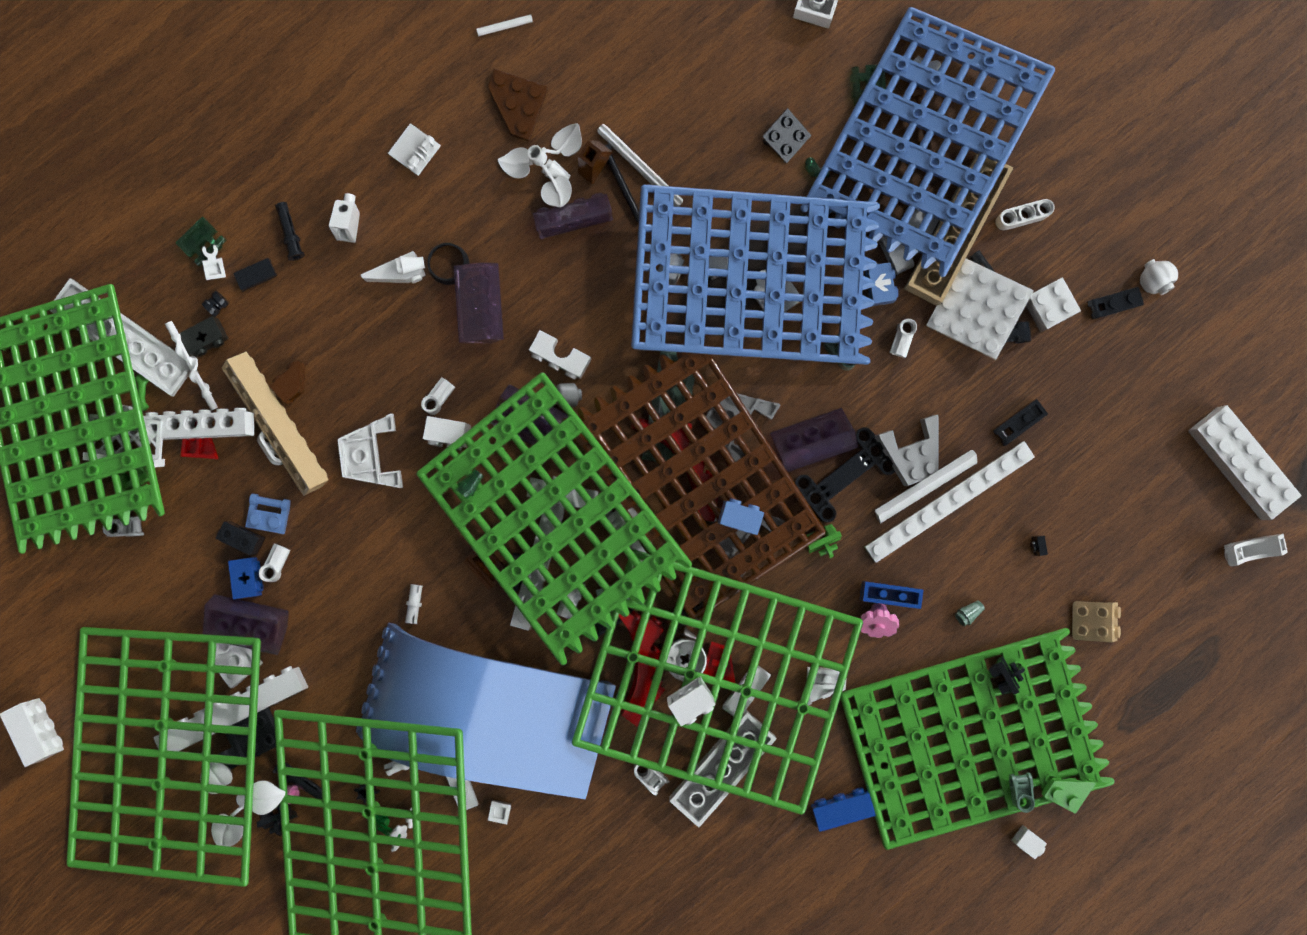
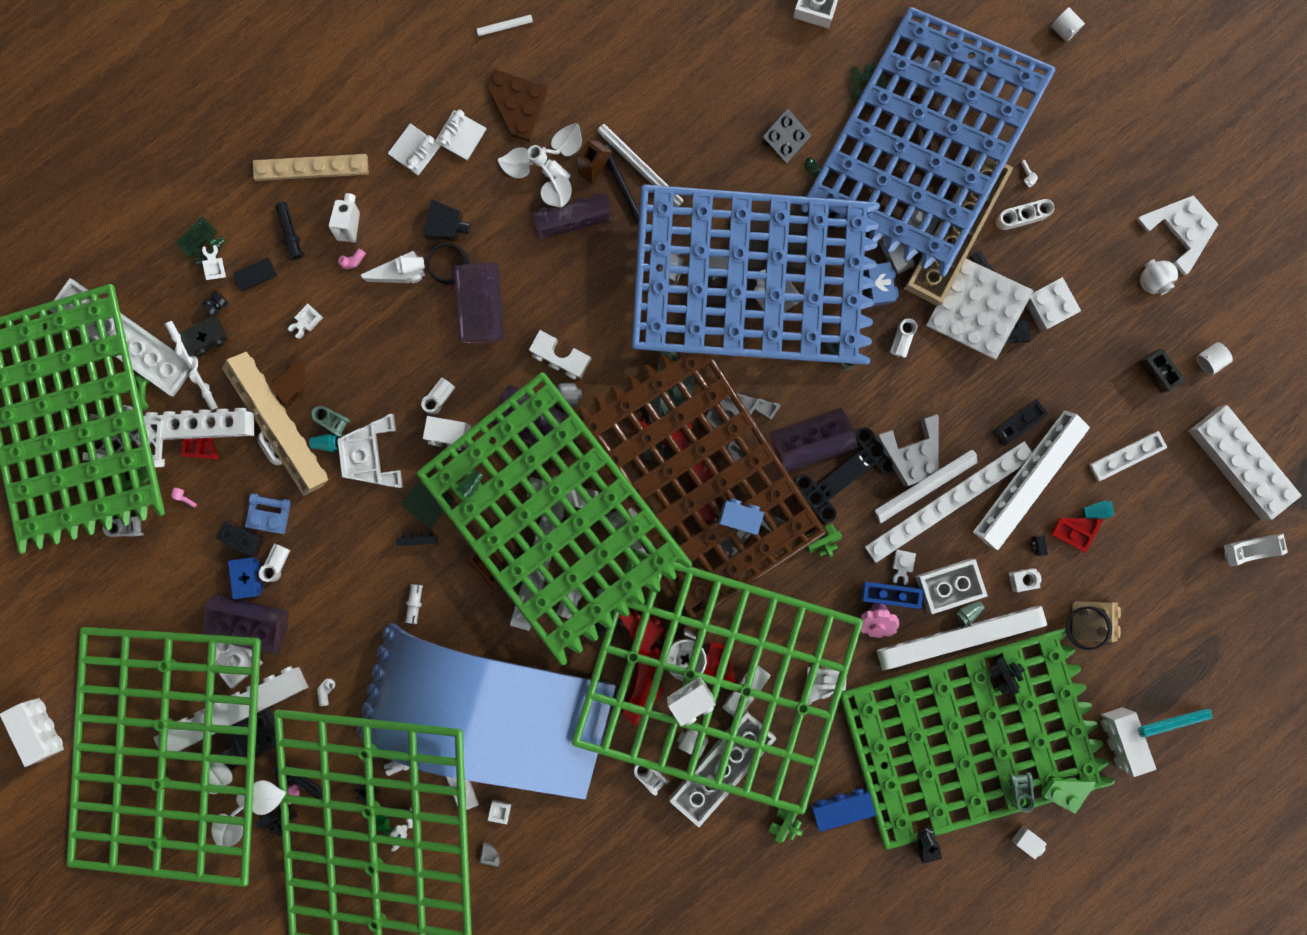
black plate [1087,287,1144,320] -> none
none -> bright pink hand [171,488,197,508]
none -> tan plate [253,154,369,181]
none -> white plate [288,304,323,339]
none -> teal cone [309,433,339,452]
none -> sand green piece [311,406,351,437]
none -> white arm [317,679,335,706]
none -> bright pink arm [338,248,367,269]
none -> black plate [396,533,438,546]
none -> clear green plate [401,476,455,528]
none -> black torso [423,200,471,241]
none -> white hinge [435,109,487,160]
none -> light grey tile [479,842,500,867]
none -> white brick [677,729,708,758]
none -> bright green hips [768,808,803,843]
none -> white beam [877,606,1047,670]
none -> white plate [892,550,916,585]
none -> white brick [915,559,988,614]
none -> black piece [917,828,942,864]
none -> white brick [973,410,1090,550]
none -> white brick [1009,568,1042,592]
none -> white hand [1020,160,1038,187]
none -> white piece [1050,7,1085,42]
none -> red wing [1050,518,1103,553]
none -> black tyre [1066,606,1112,650]
none -> teal cone [1083,500,1114,519]
none -> white tile [1089,431,1167,482]
none -> white brick [1101,707,1157,777]
none -> white wing [1136,195,1218,276]
none -> pearl dark grey brick [1138,348,1185,393]
none -> teal axle [1138,709,1213,737]
none -> white piece [1196,342,1233,376]

